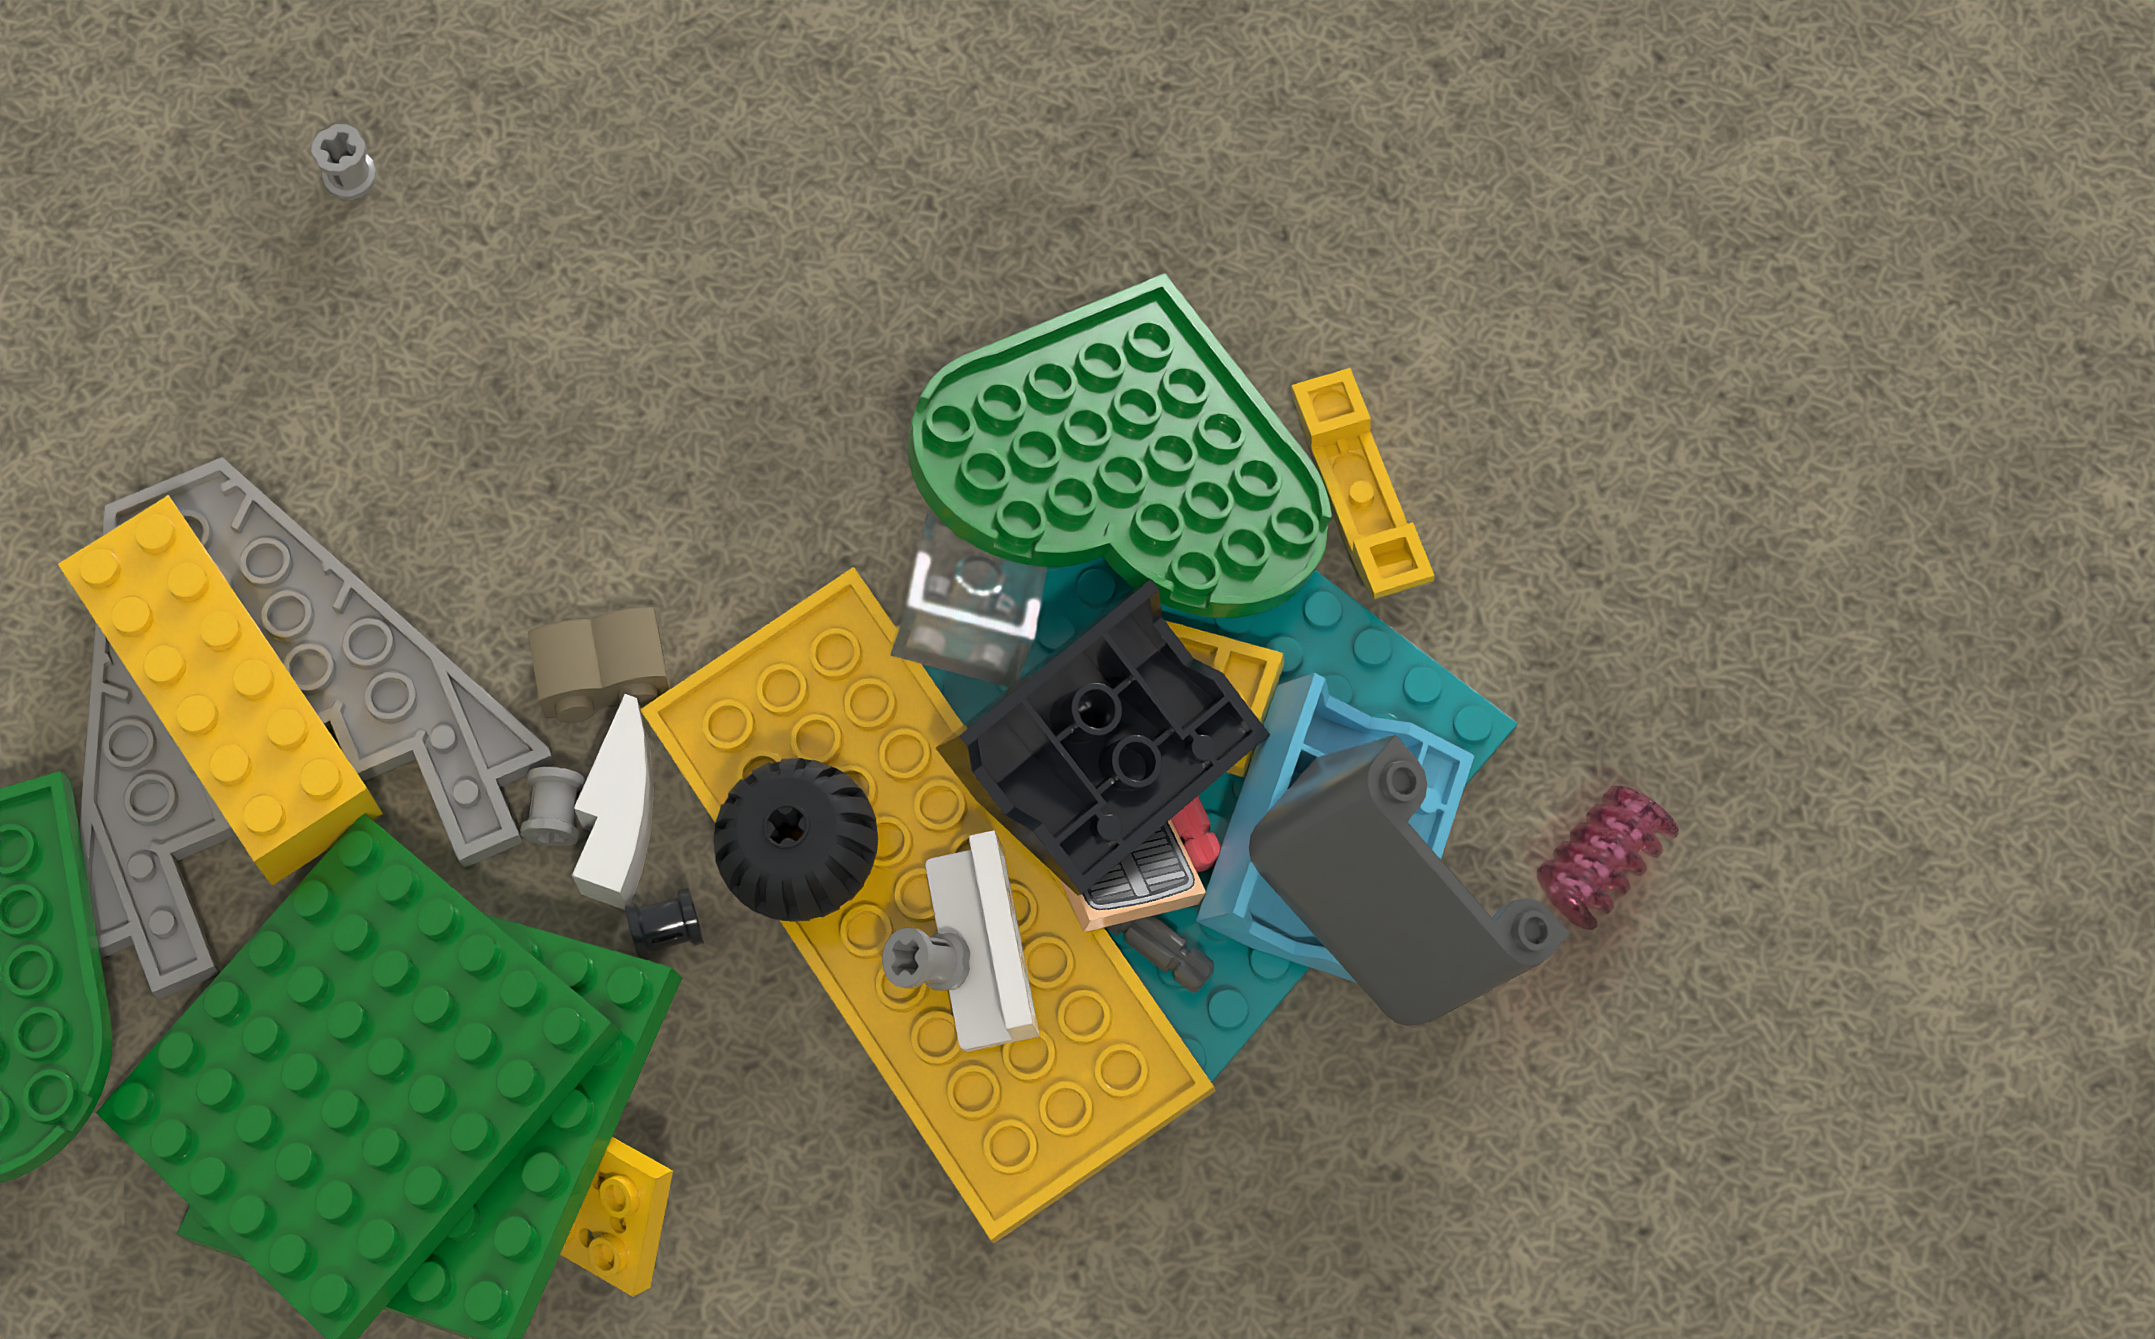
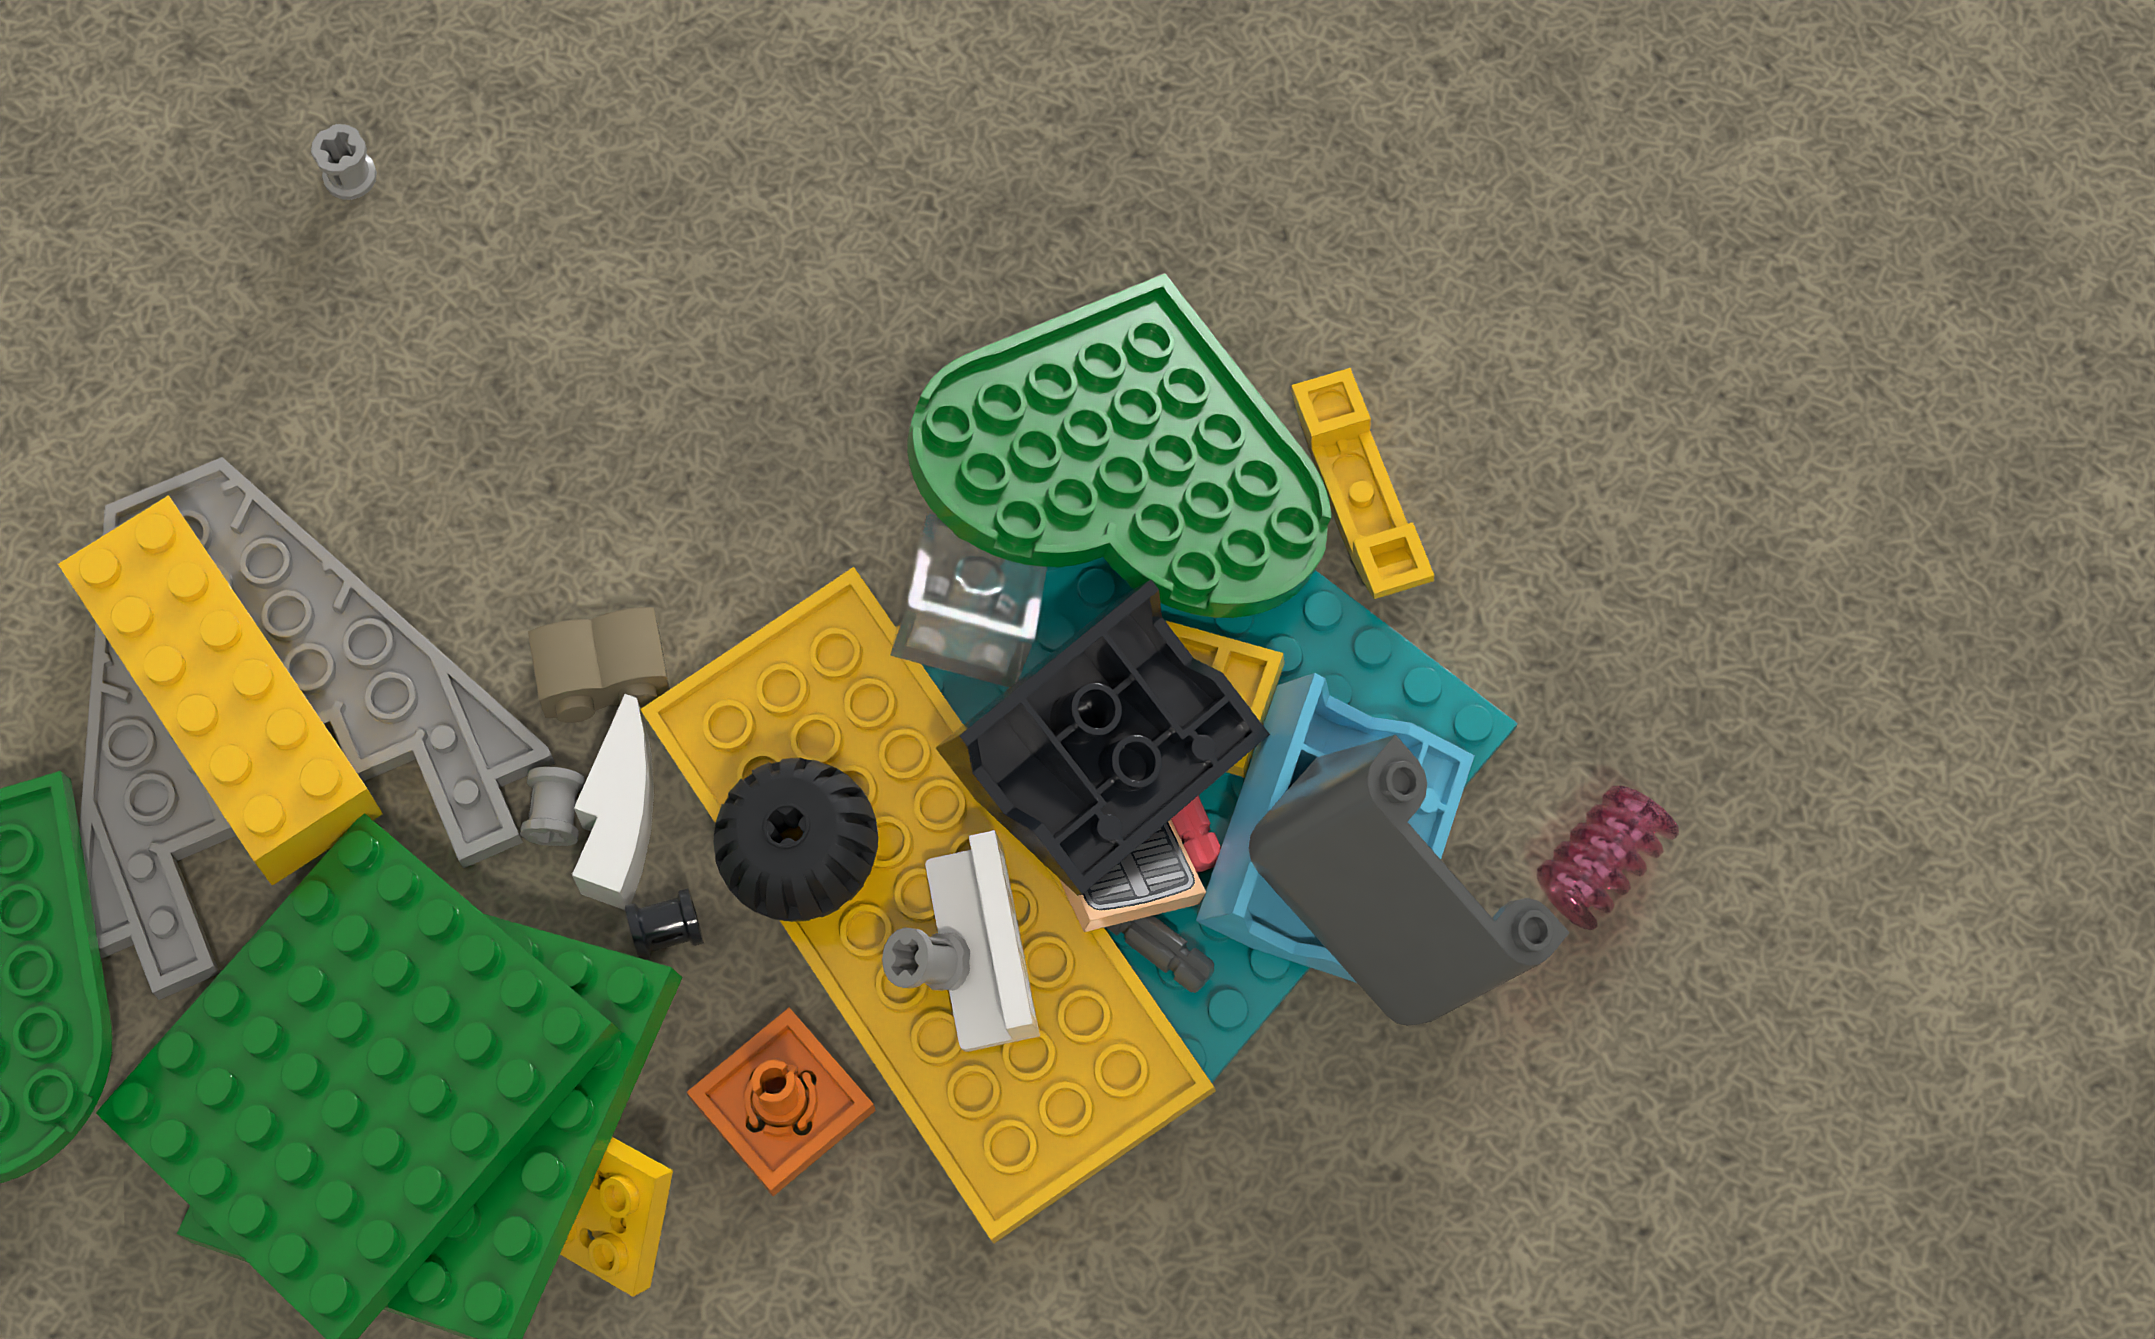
none -> orange plate [686,1007,876,1196]

